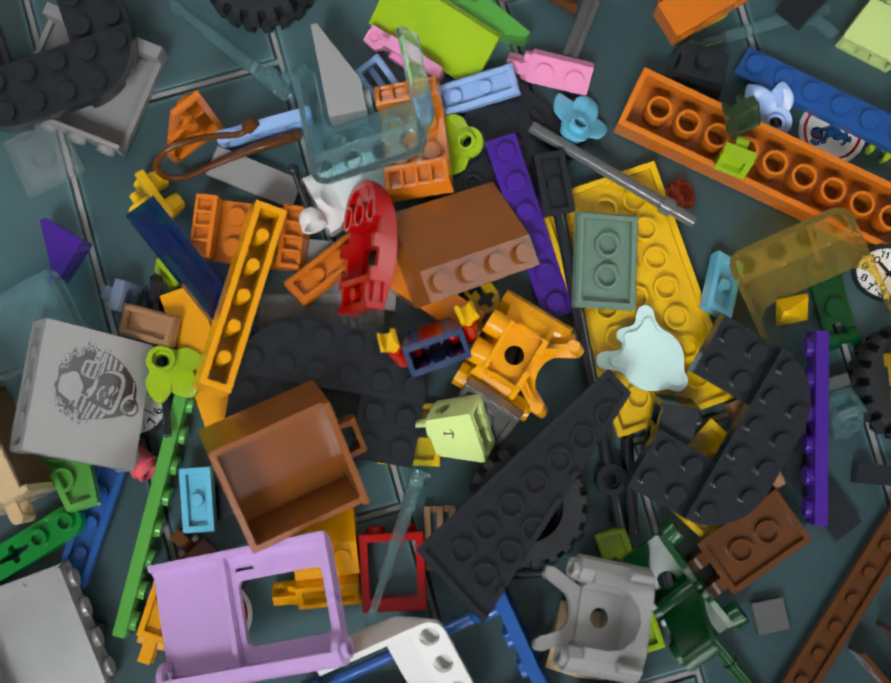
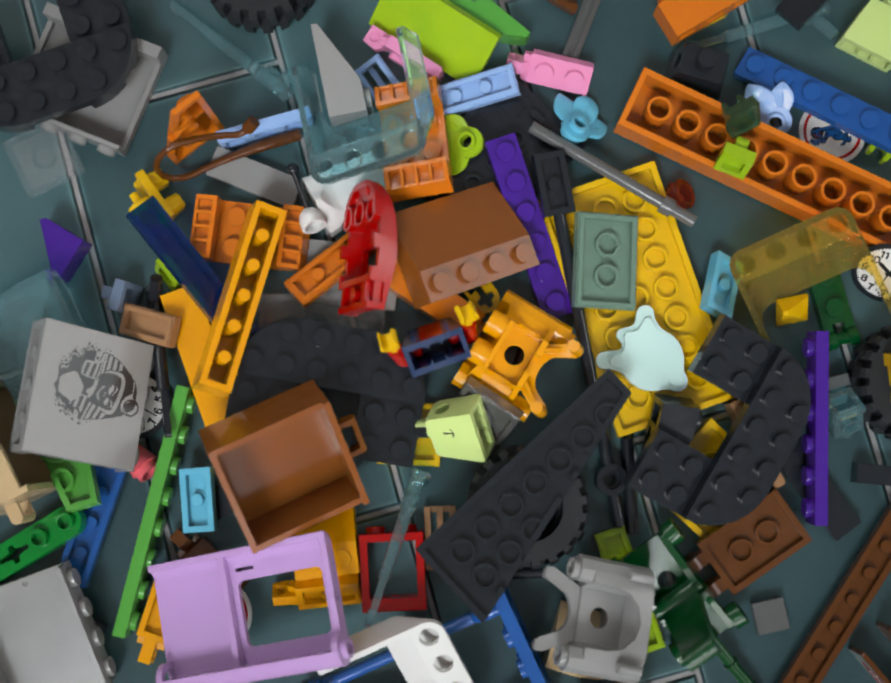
lime plate [145,345,201,404] -> none

